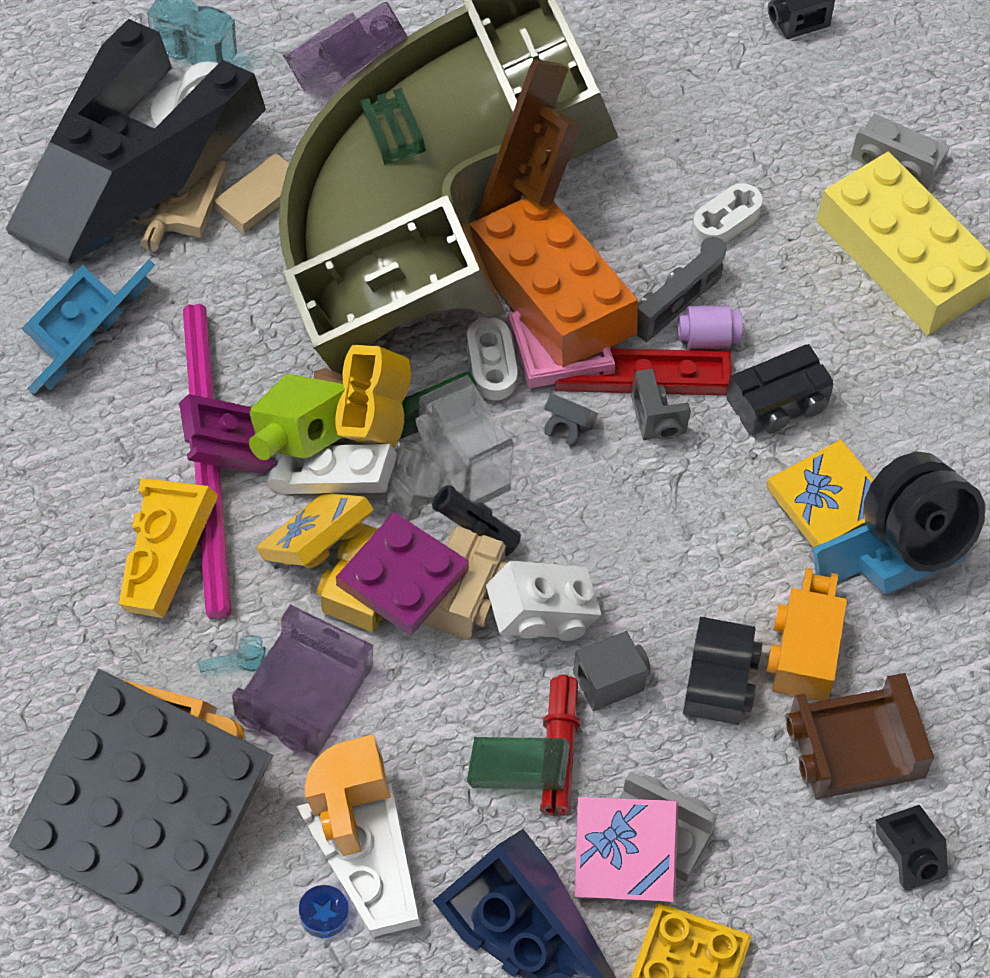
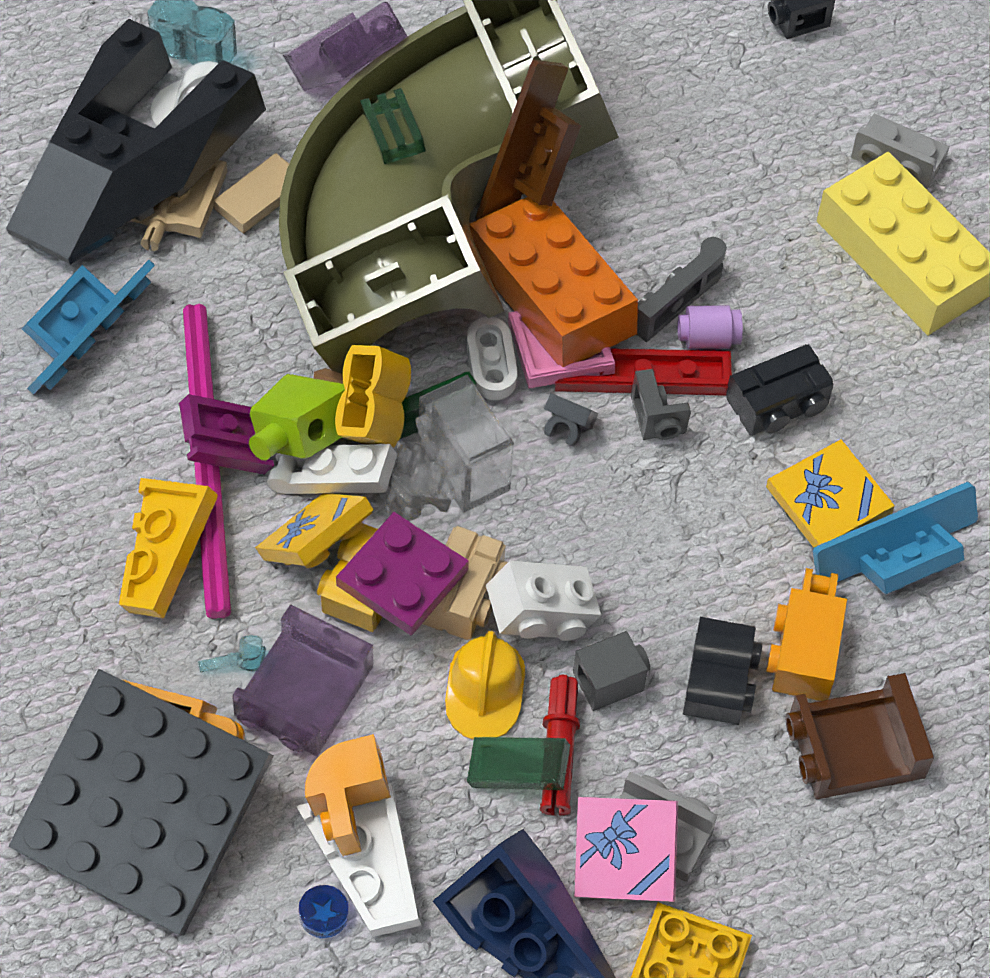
black pin [432,485,521,556] -> none
white beam [691,183,763,245] -> none
black wheel [863,451,986,572] -> none
black bracket [875,804,948,890] -> none
none -> yellow piece [445,631,525,741]

